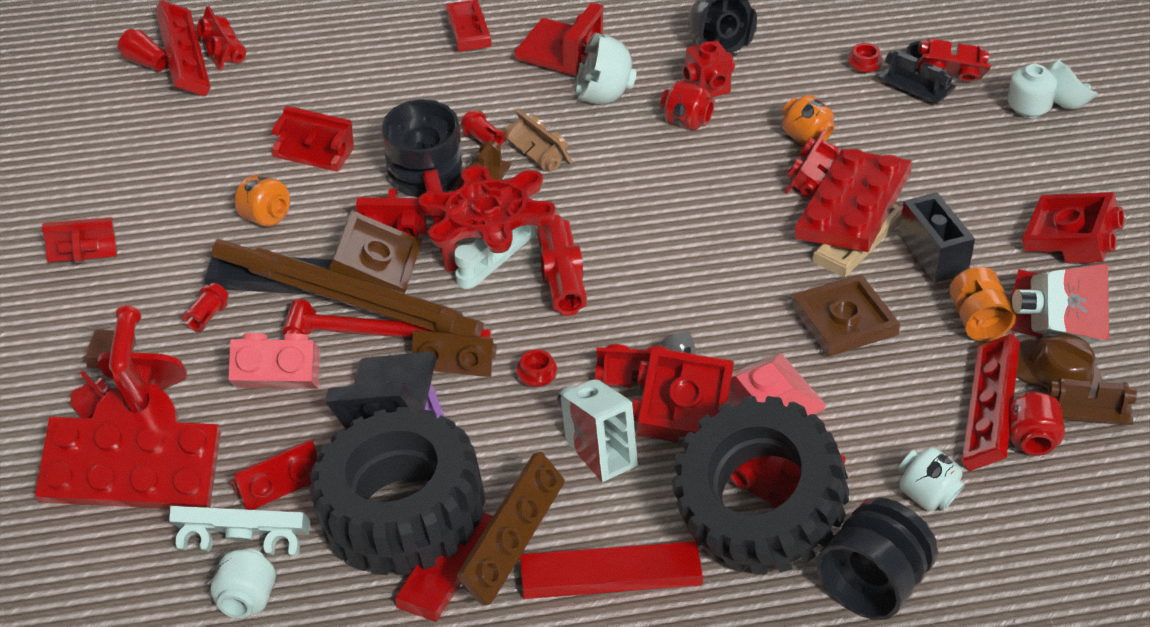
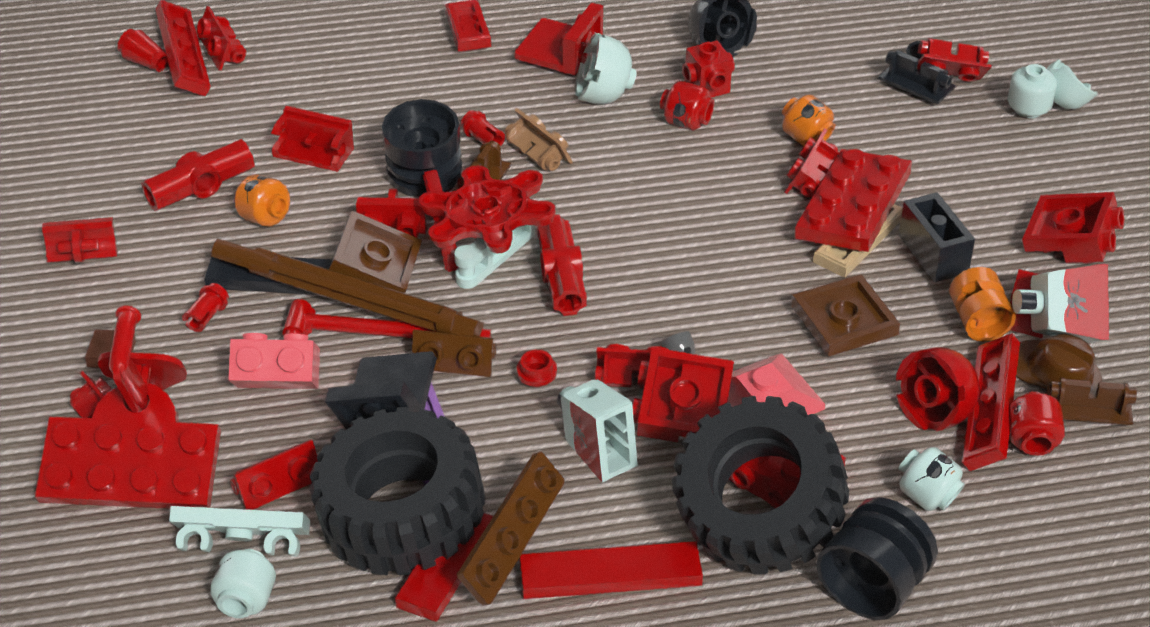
red plate [848,43,883,73] -> none
none -> red piece [141,139,255,211]
none -> red cylinder [896,347,980,431]

